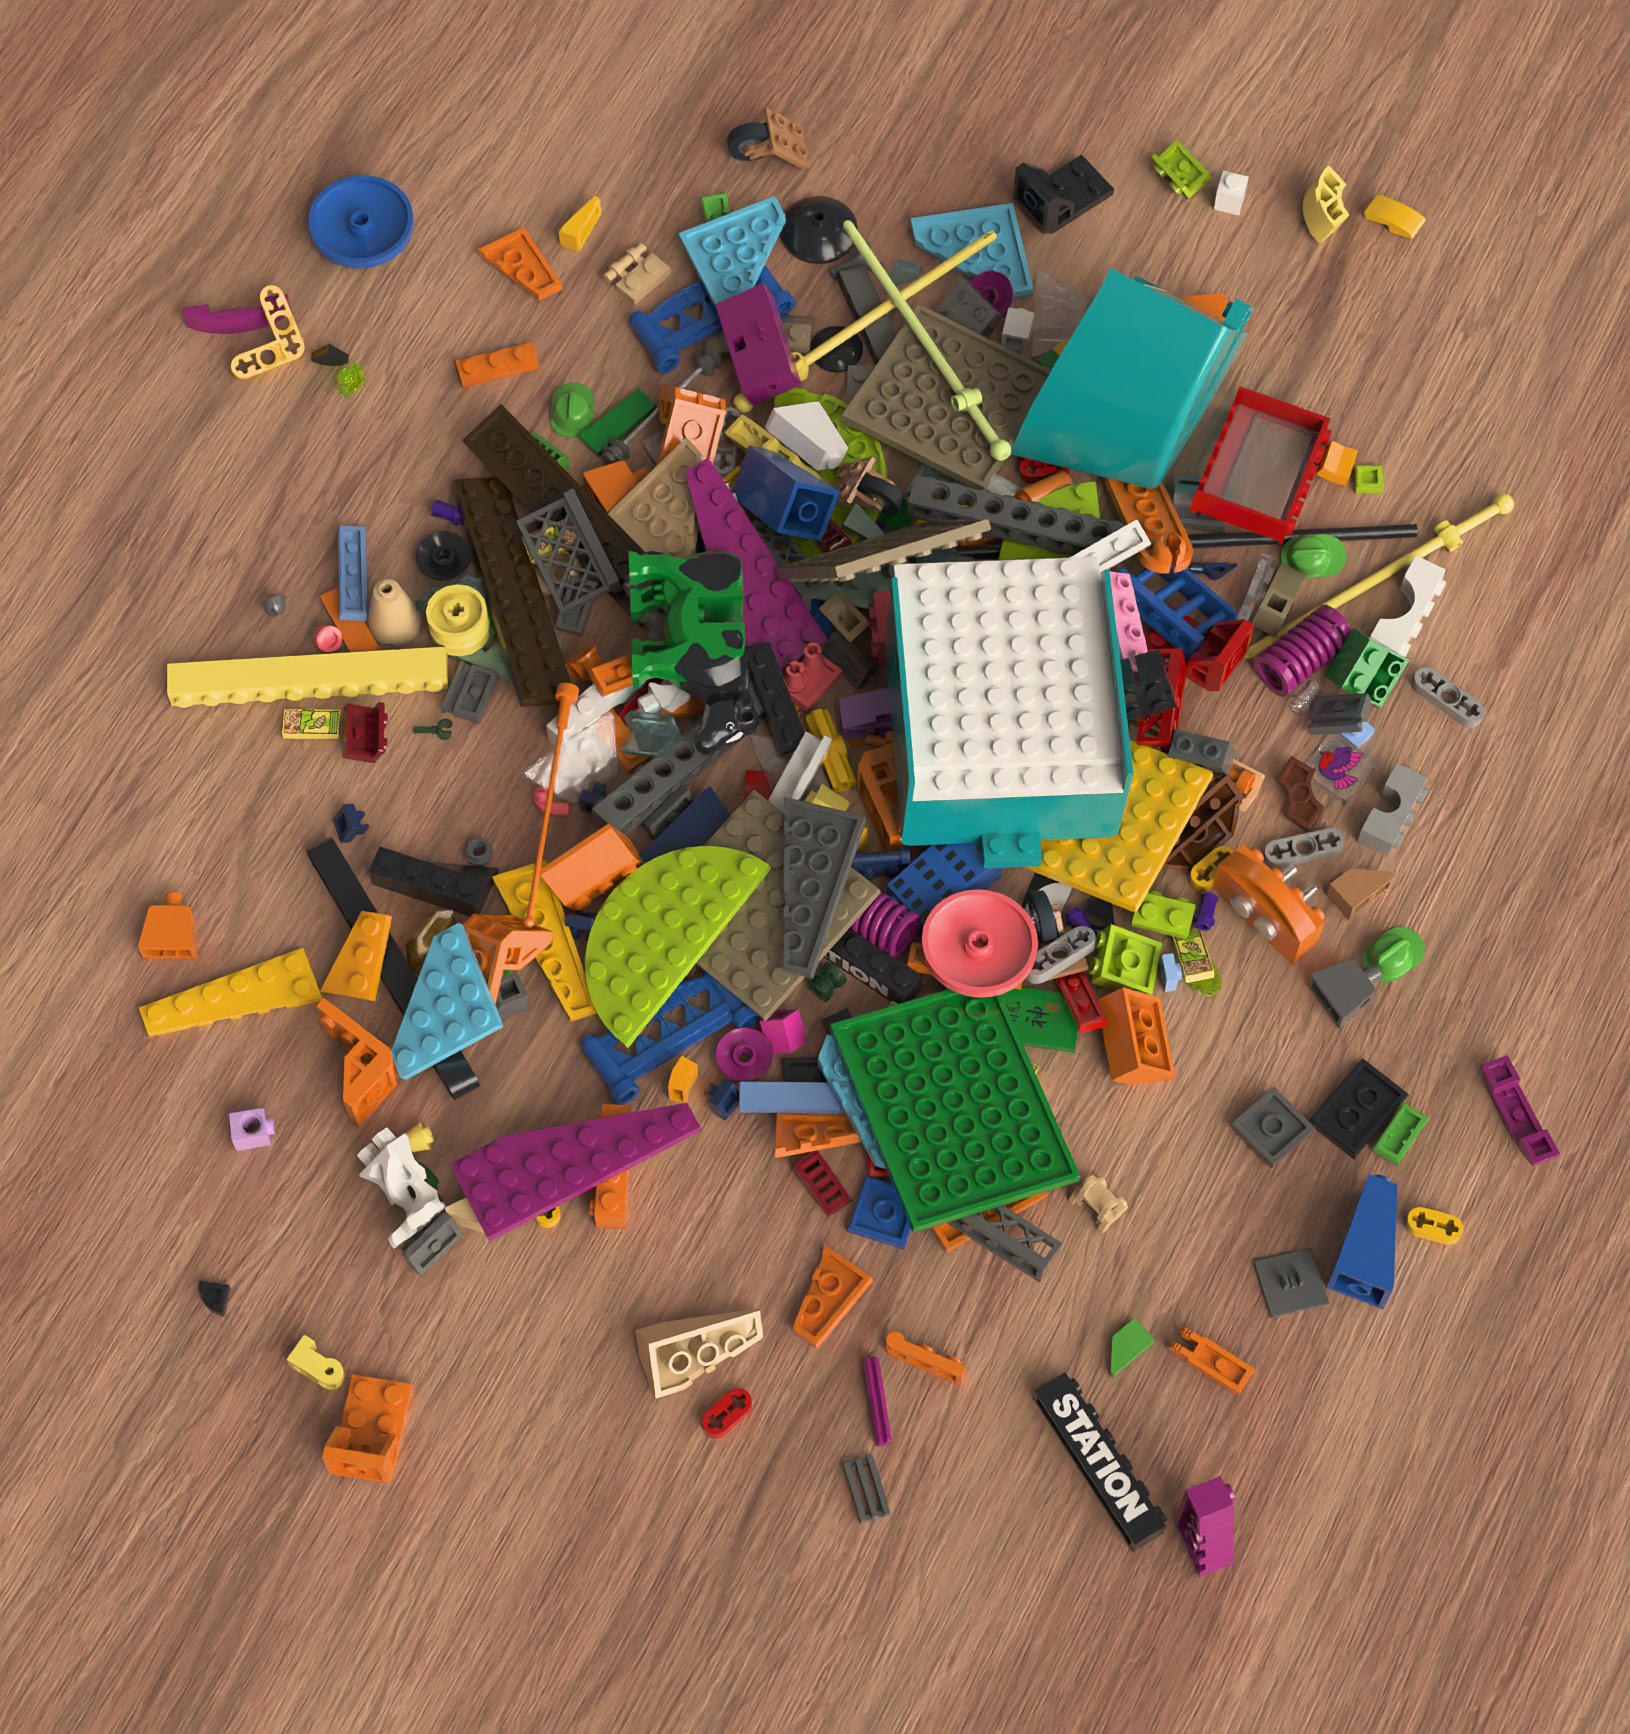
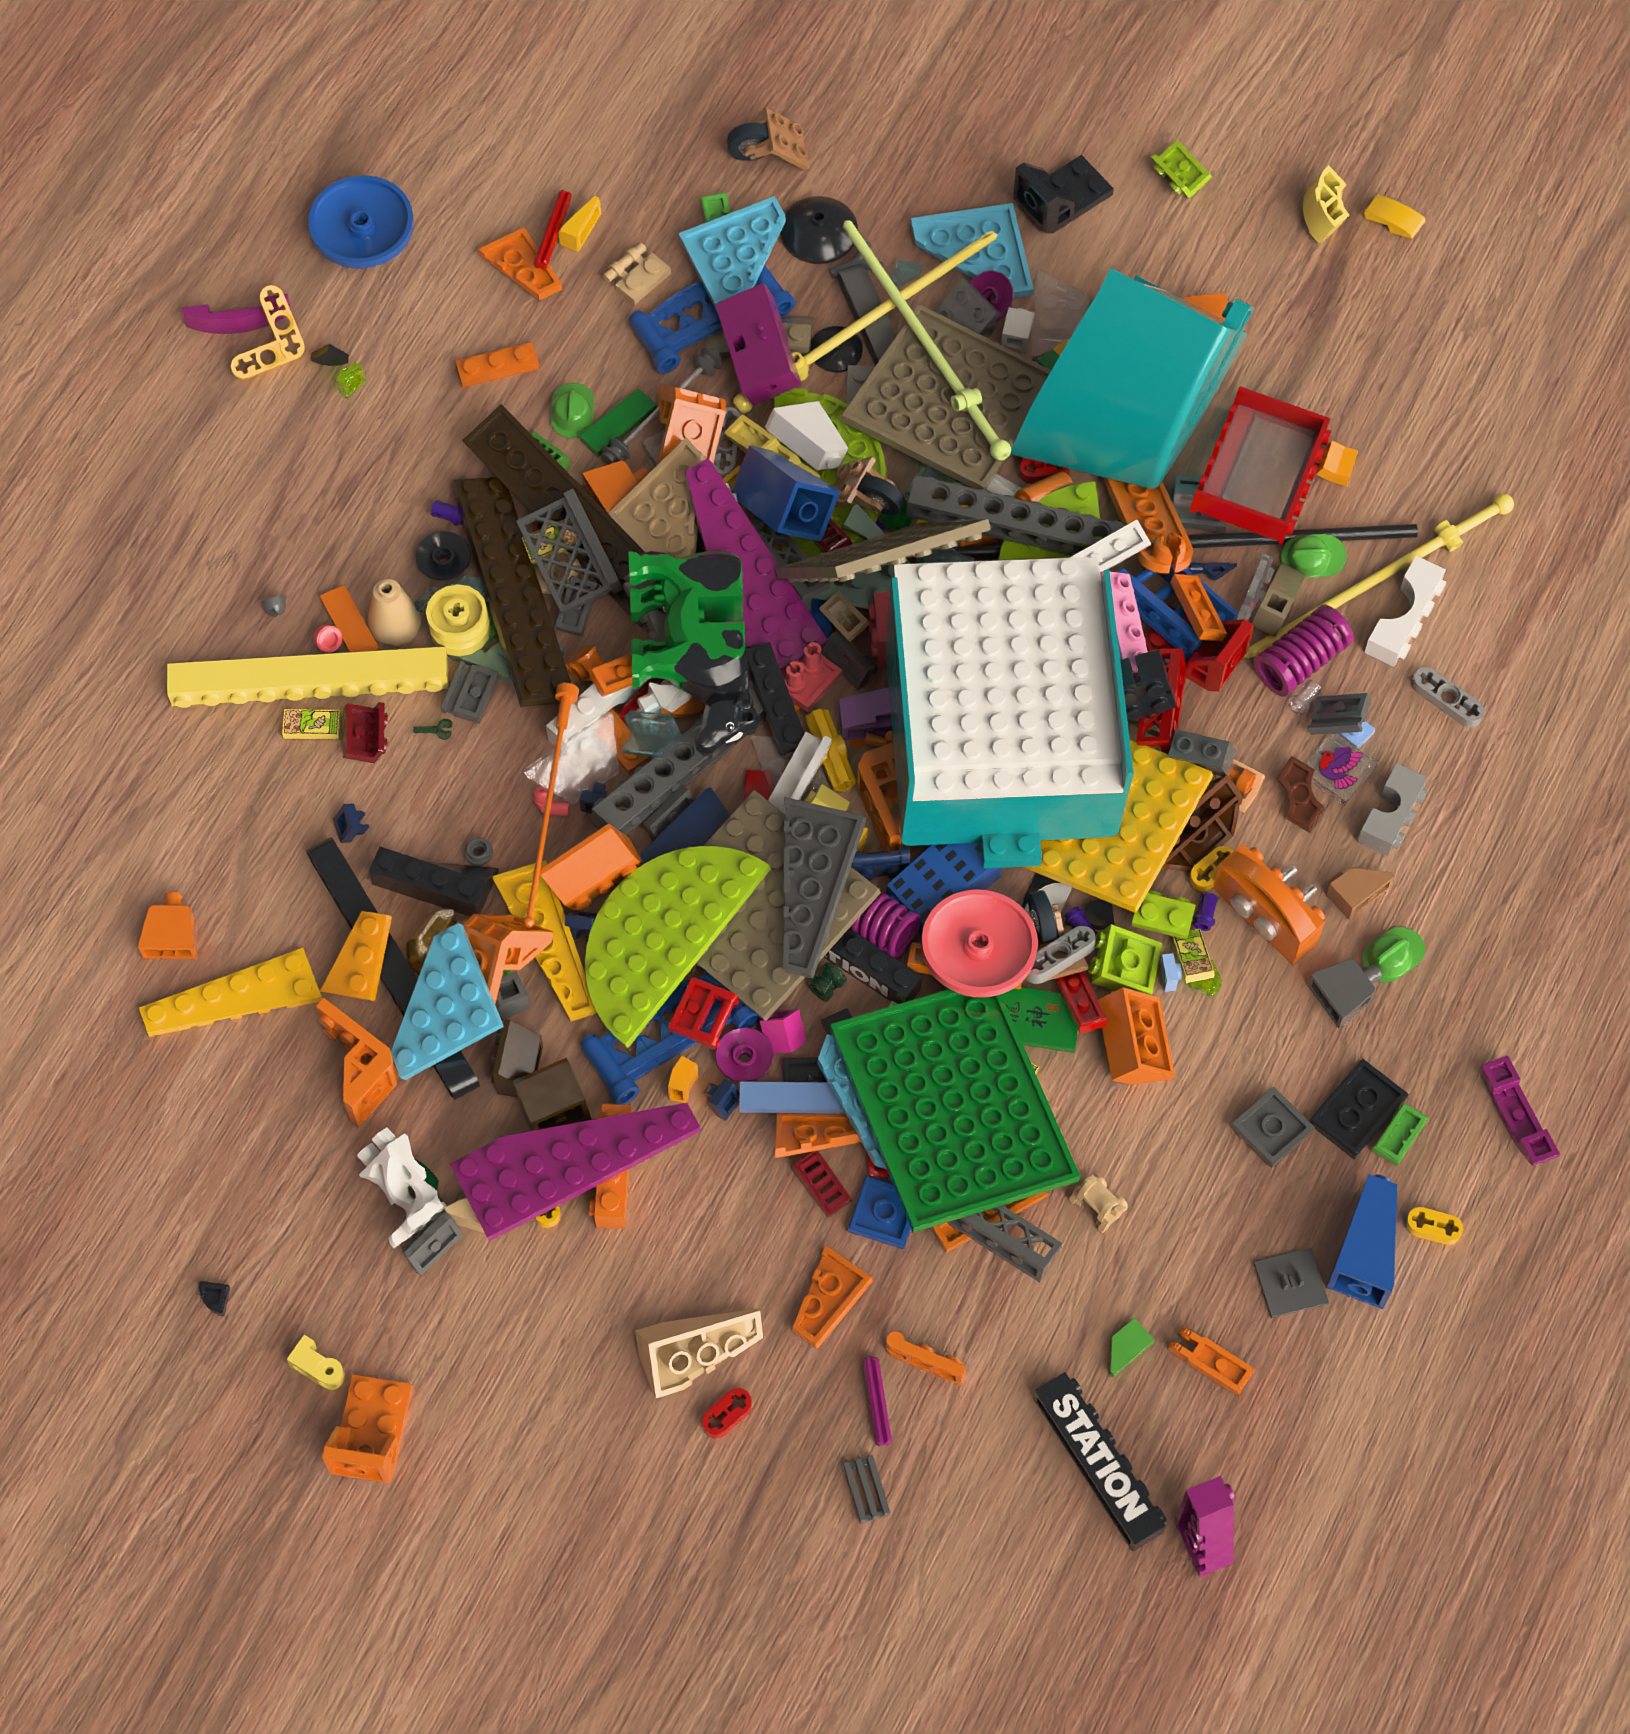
lavender brick [229,1108,275,1151] -> none
medium blue tile [337,525,368,622] -> none
light yellow cone [379,1122,434,1152] -> none
white brick [1214,171,1248,216] -> none
light grey beam [1263,828,1345,869] -> none
green slope [1325,628,1409,707] -> none
lime tile [1354,465,1383,494] -> none
none -> slope [489,1019,543,1098]
none -> dark brown slope [512,1058,592,1131]
none -> red axle [534,190,572,270]
none -> red plate [668,977,740,1050]
none -> orange plate [1170,574,1227,641]

